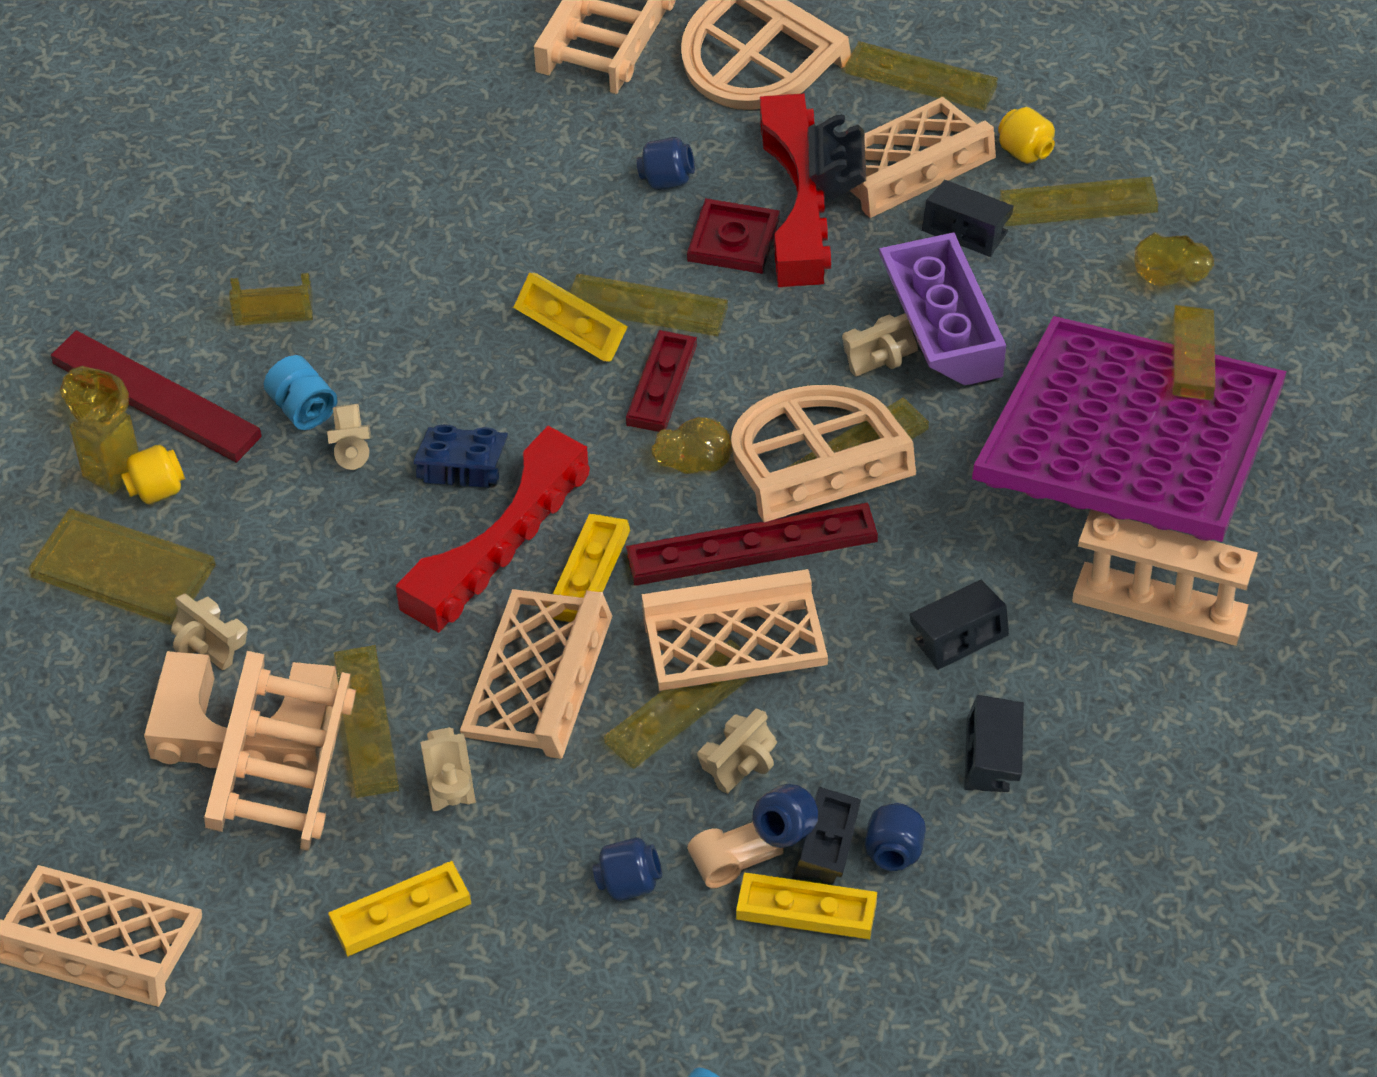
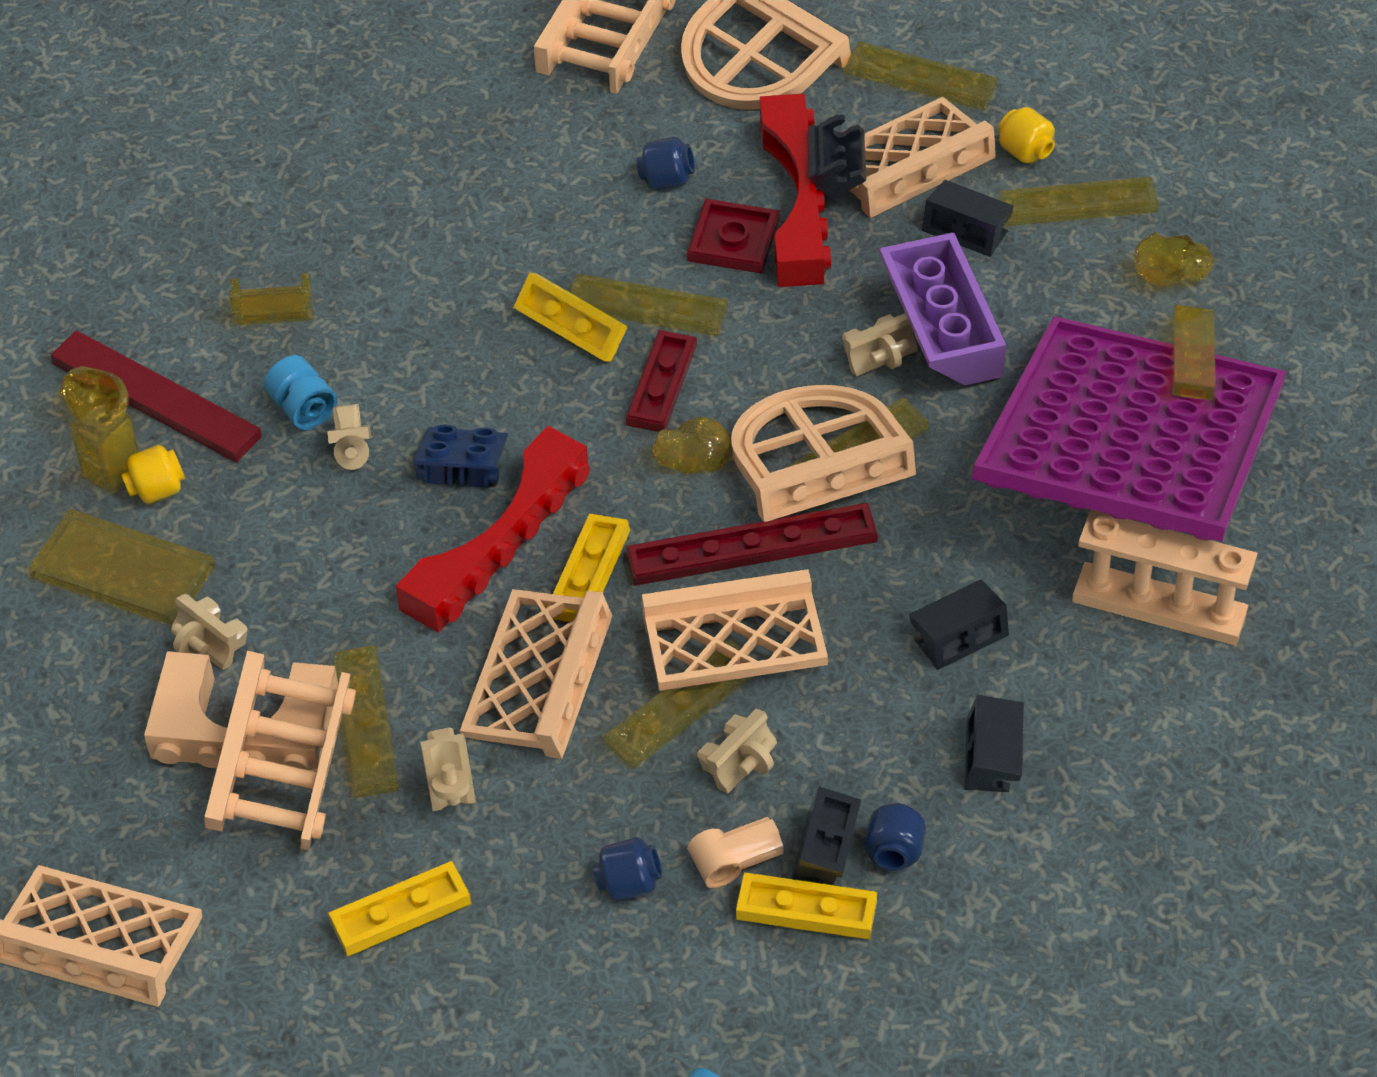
dark blue head [752,784,818,848] -> none

